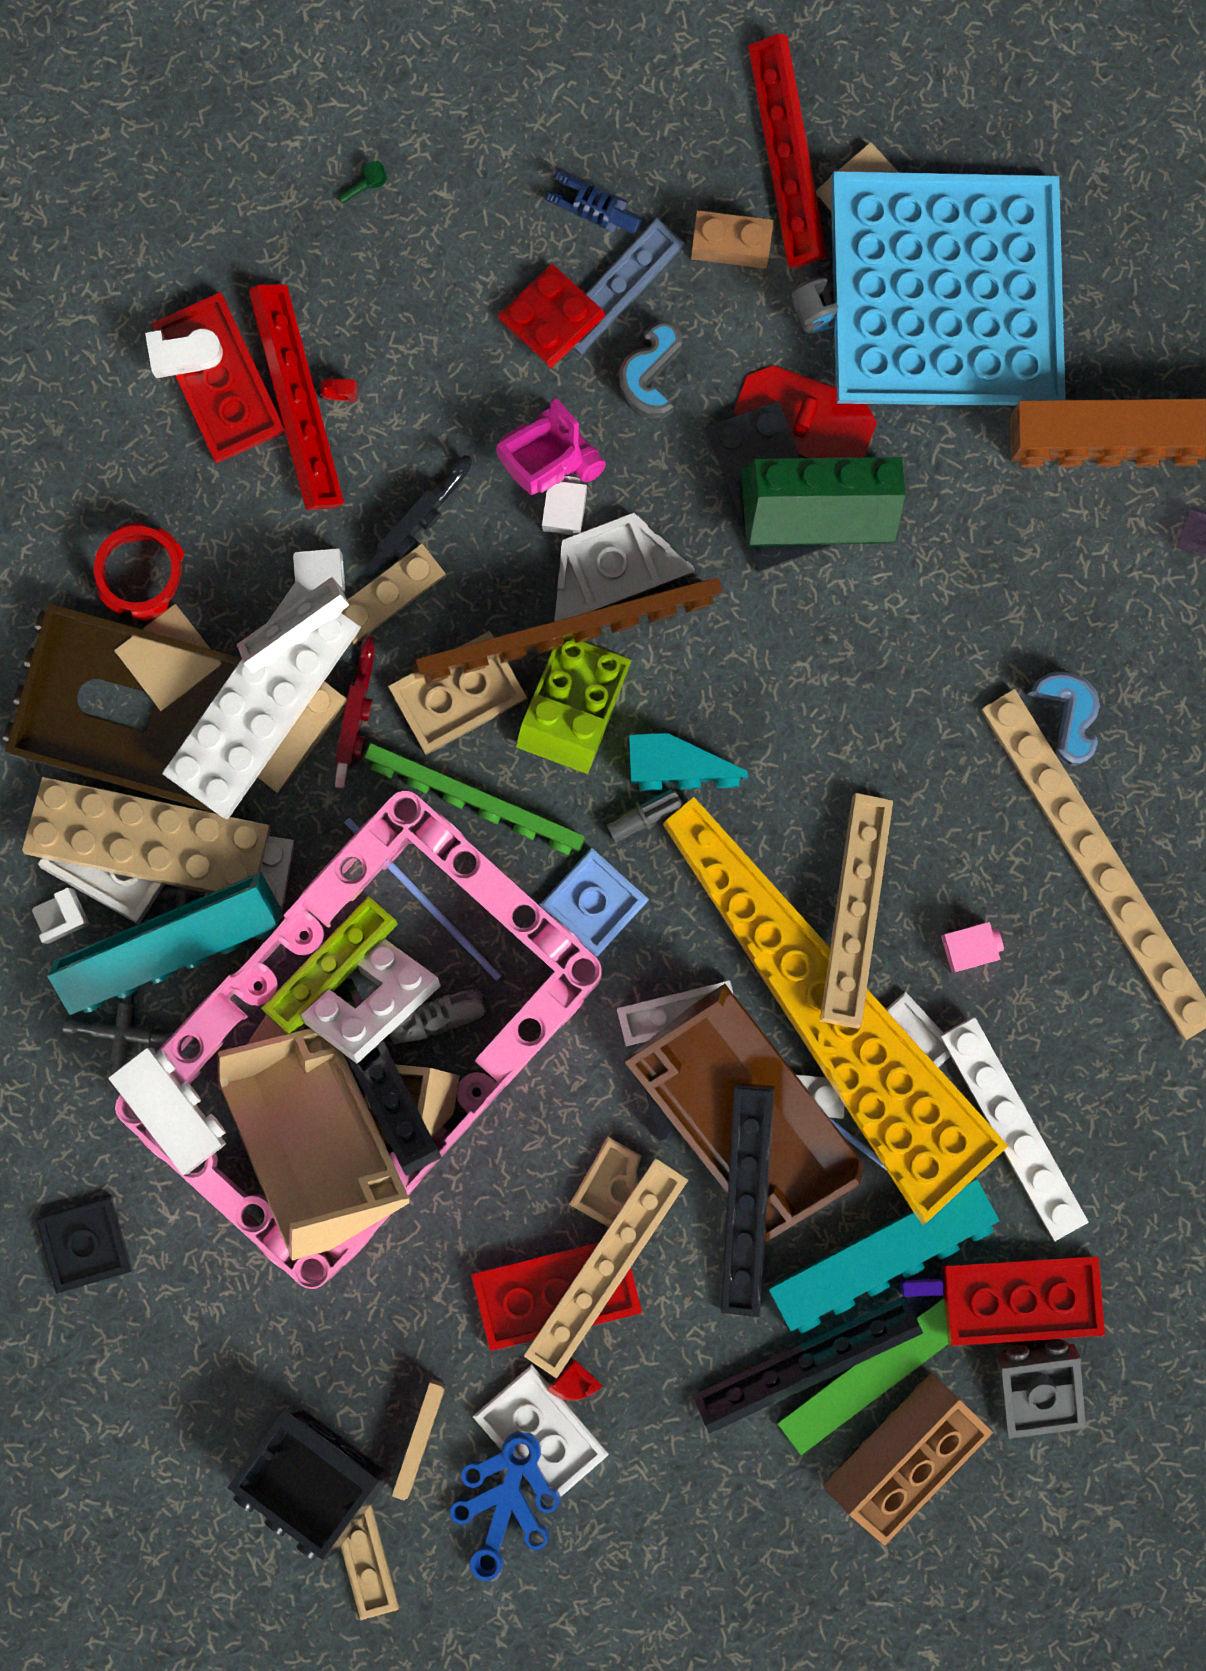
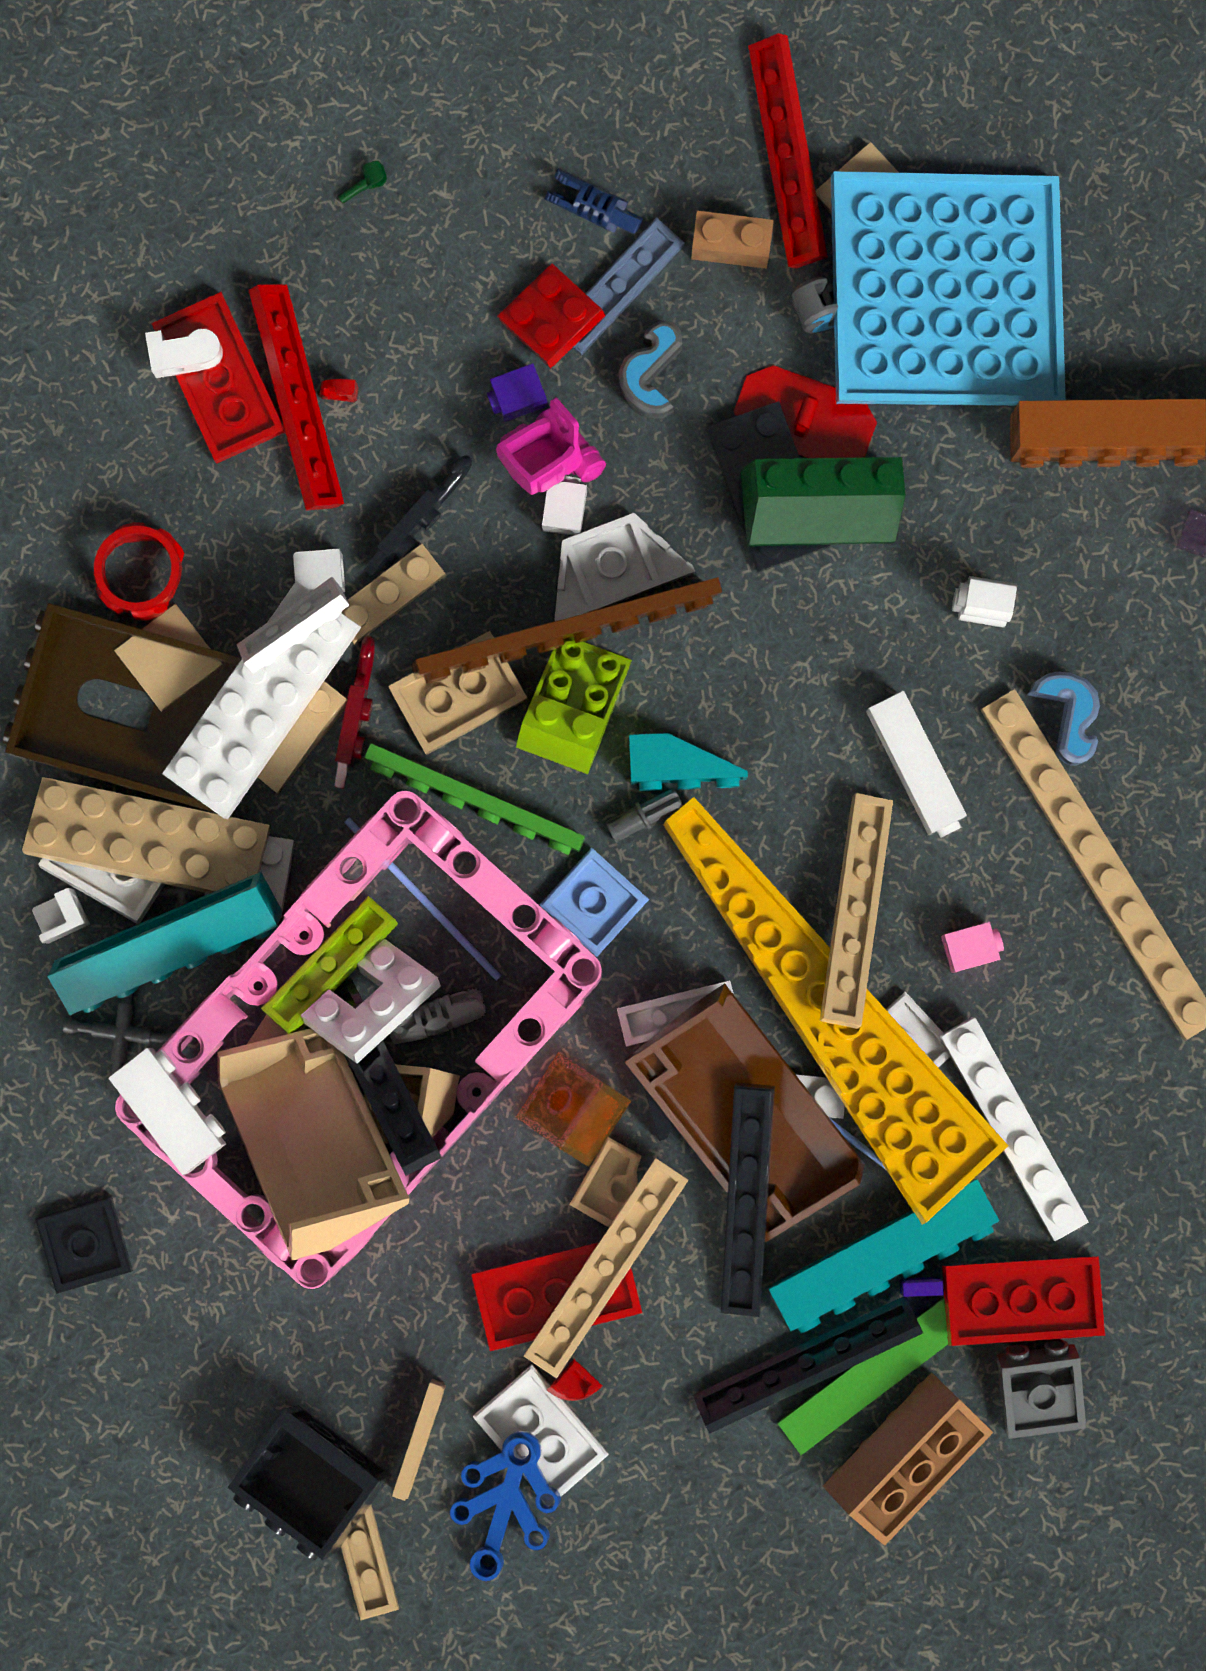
none -> dark purple brick [486,363,548,422]
none -> clear orange slope [516,1052,631,1167]
none -> white brick [866,691,967,838]
none -> white brick [952,576,1017,628]

